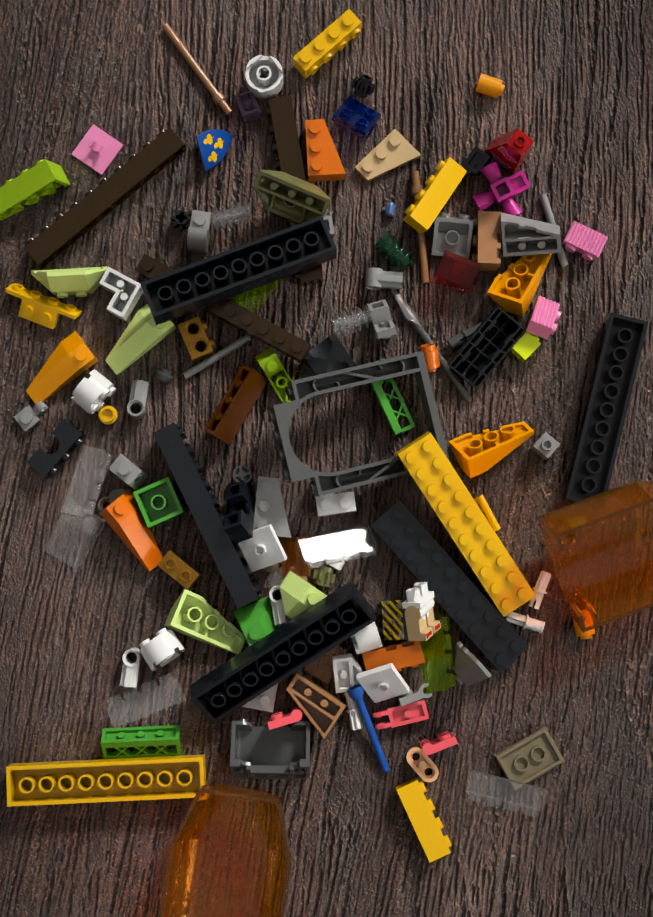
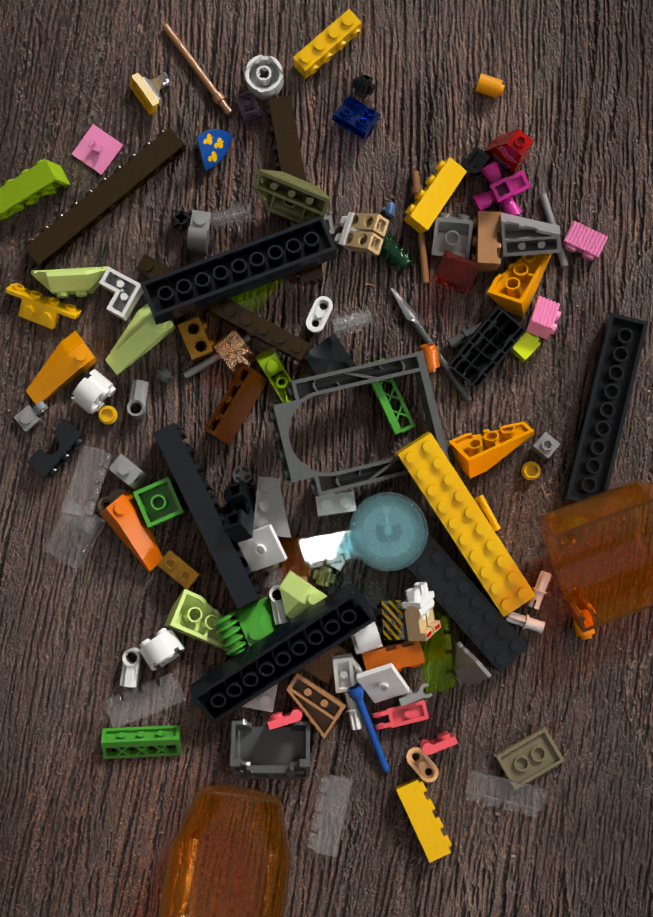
yellow brick [6,754,207,807] -> none
orange wedge [305,119,346,182] -> none
tan wing [355,129,421,182] -> none
light grey piece [365,267,403,290] -> none
light grey brick [367,299,397,339] -> none
none -> yellow piece [129,72,170,115]
none -> clear orange plate [212,329,256,376]
none -> bright green piece [213,612,248,656]
none -> white plate [306,296,333,333]
none -> clear windscreen [307,774,353,857]
none -> tan hips [334,212,389,255]
none -> clear light blue brick [349,492,428,571]
none -> yellow plate [521,461,541,480]

